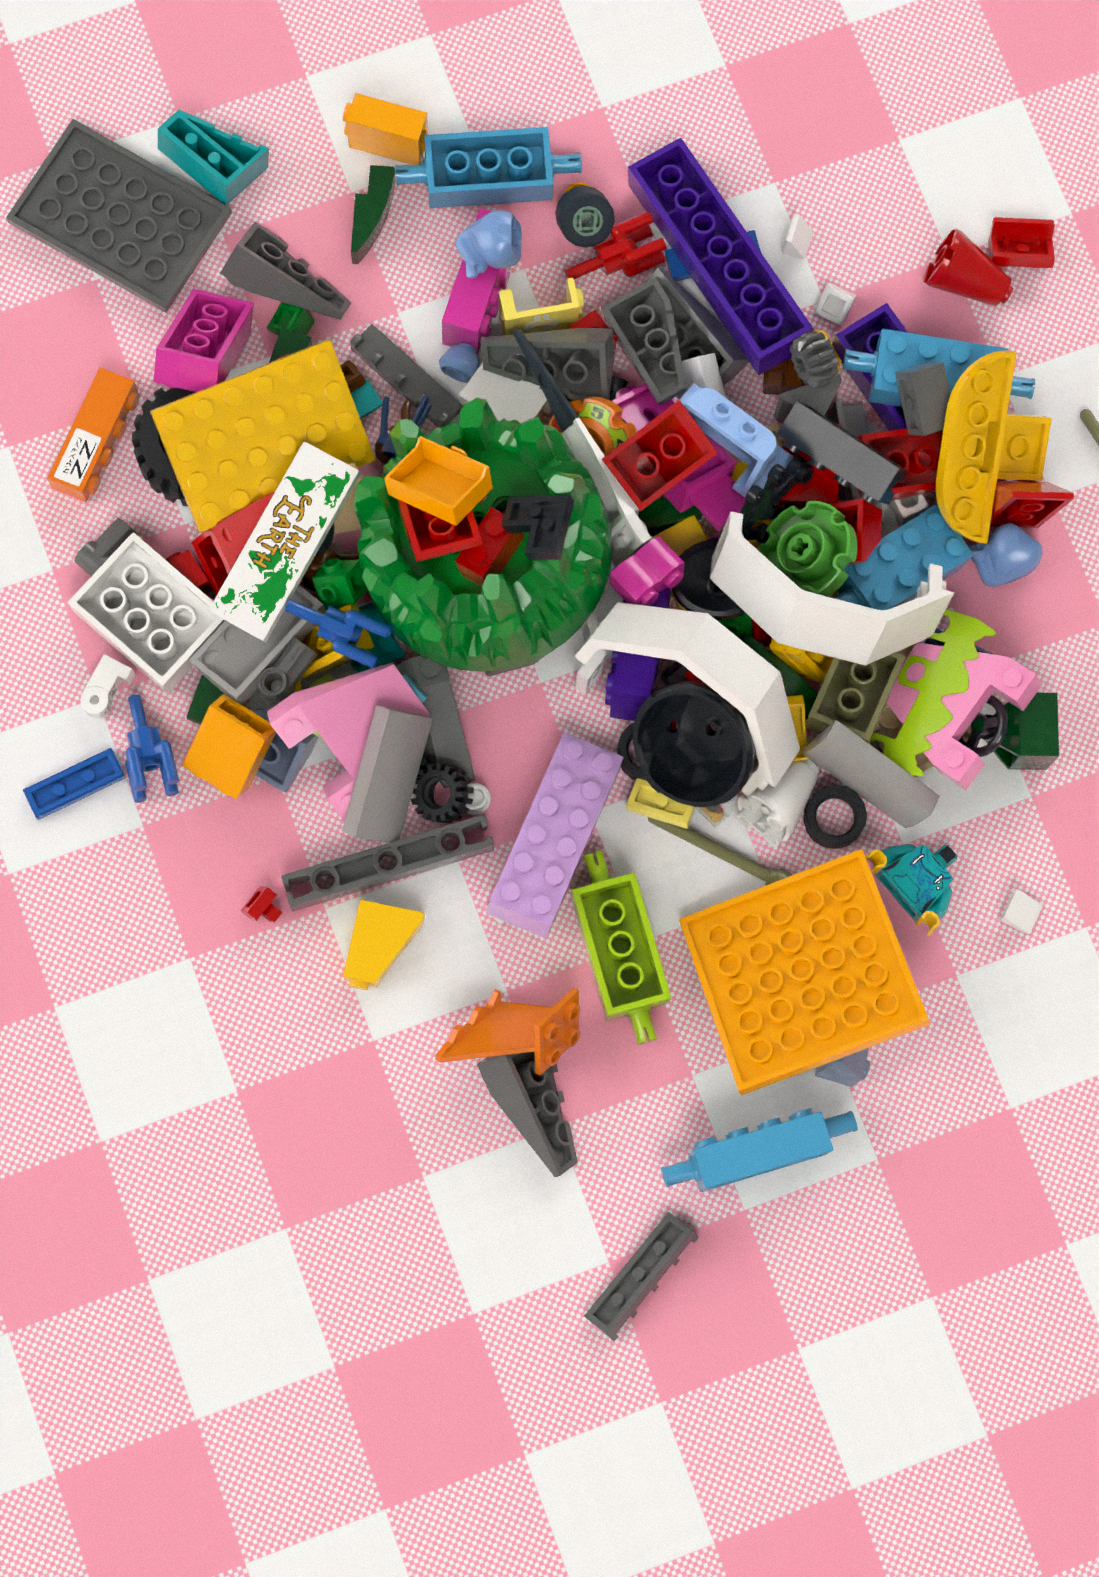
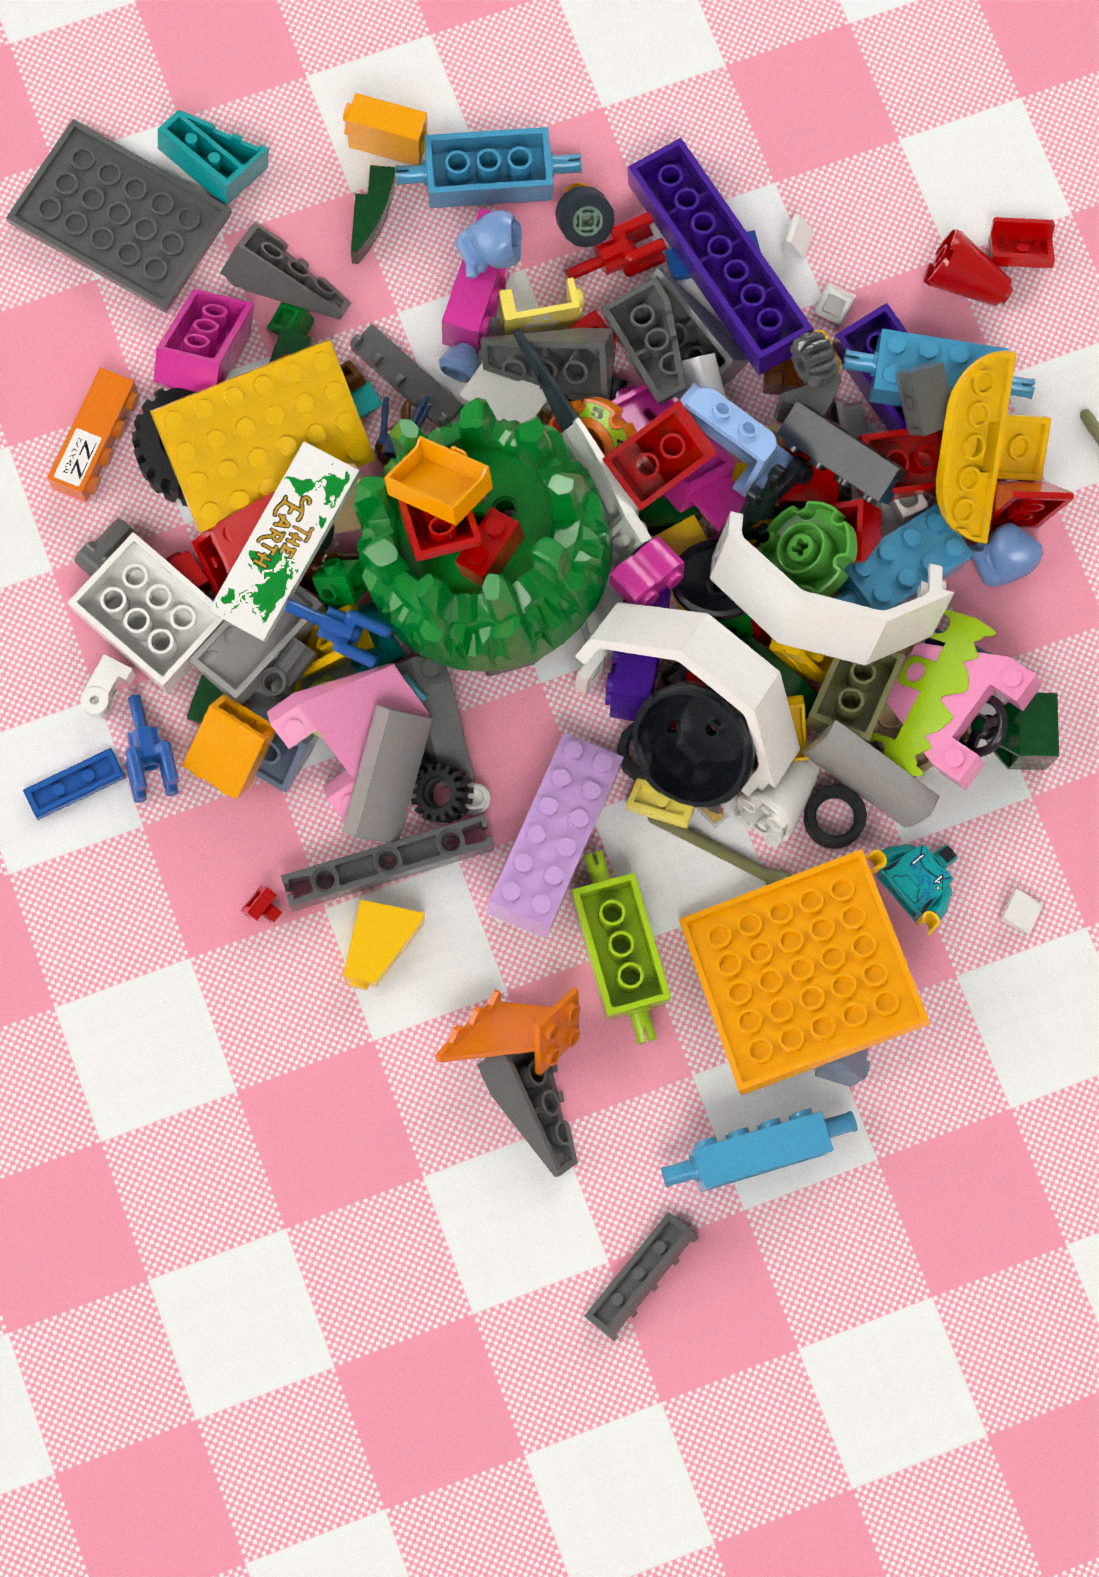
black plate [502,494,574,561] -> none

